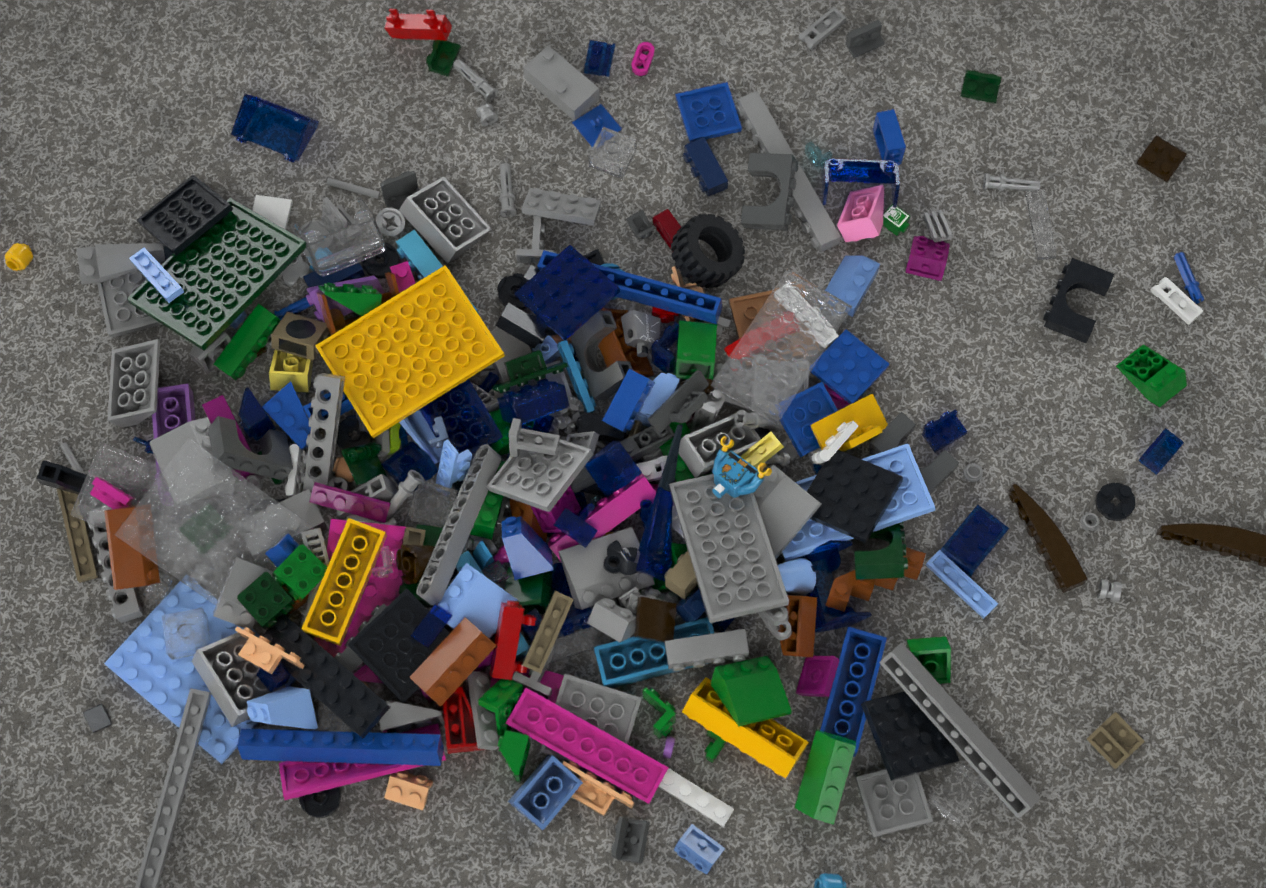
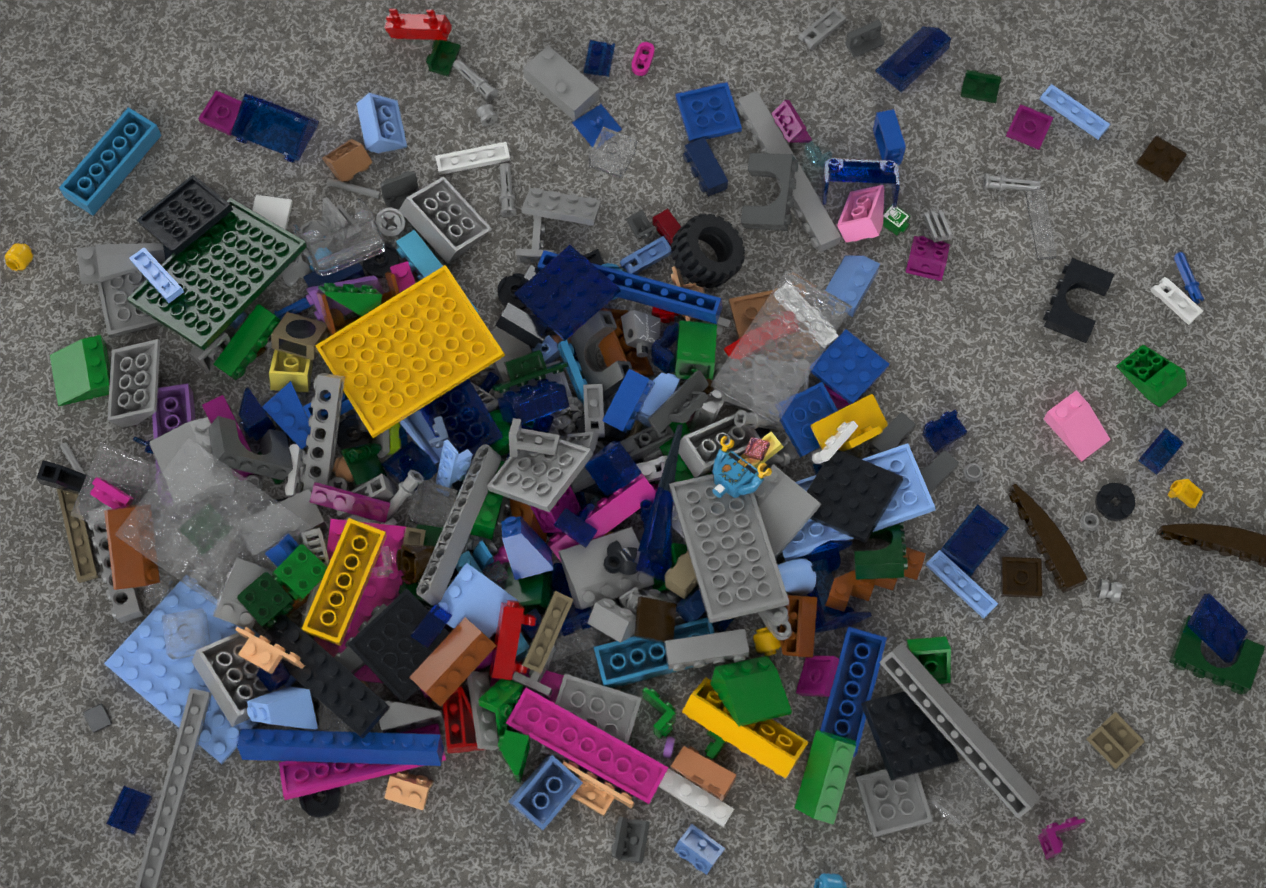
none -> green slope [50,335,111,406]
none -> dark azure brick [59,107,162,216]
none -> clear blue plate [106,786,153,836]
none -> magenta plate [198,90,249,136]
none -> medium nougat slope [322,139,373,182]
none -> light blue slope [356,93,407,153]
none -> white plate [435,142,510,175]
none -> light grey plate [583,384,605,438]
none -> medium blue plate [620,236,673,275]
none -> nougat wedge [670,746,737,802]
none -> clear pink tile [744,437,770,461]
none -> yellow head [753,627,781,656]
none -> magenta bracket [771,100,812,143]
none -> clear blue slope [875,26,952,93]
none -> dark brown plate [1001,556,1042,598]
none -> magenta plate [1006,104,1054,150]
none -> magenta bracket [1038,816,1086,860]
none -> light blue plate [1040,84,1110,140]
none -> bright pink slope [1044,390,1111,462]
none -> yellow bracket [1168,479,1204,508]
none -> dark green arch [1169,615,1265,694]
none -> clear blue plate [1187,593,1248,663]

